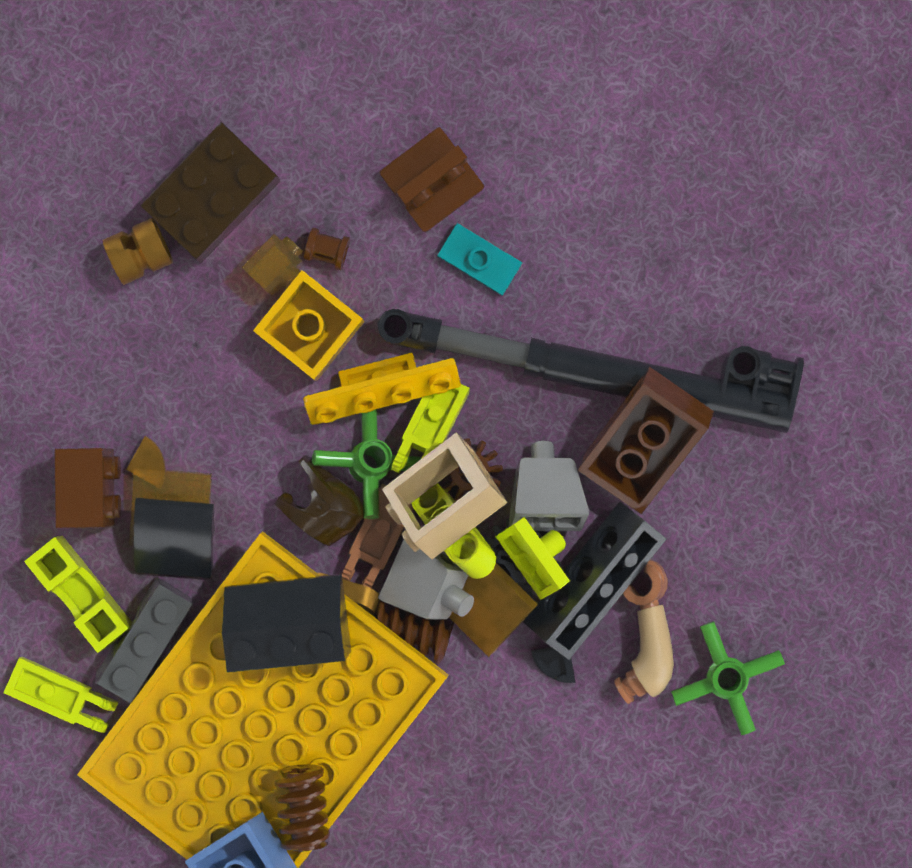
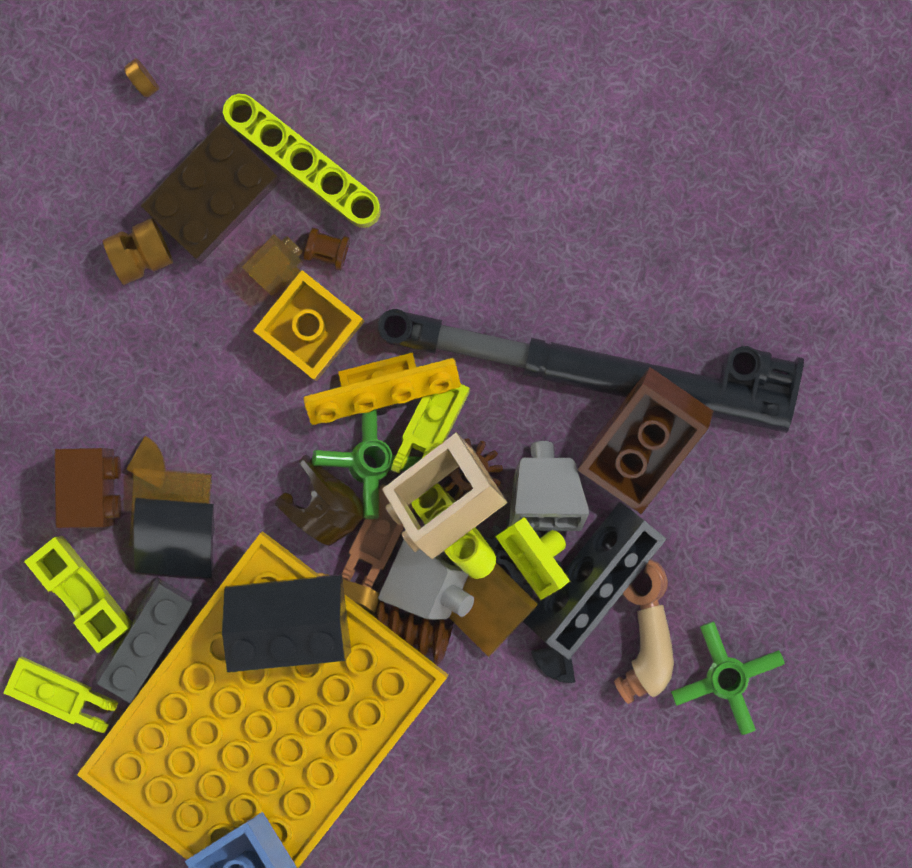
reddish brown piece [274,764,330,852] -> none
reddish brown bracket [380,127,484,233] -> none
teal plate [437,223,523,296] -> none
none -> pearl gold tile [124,58,159,97]
none -> neon yellow beam [223,94,381,228]

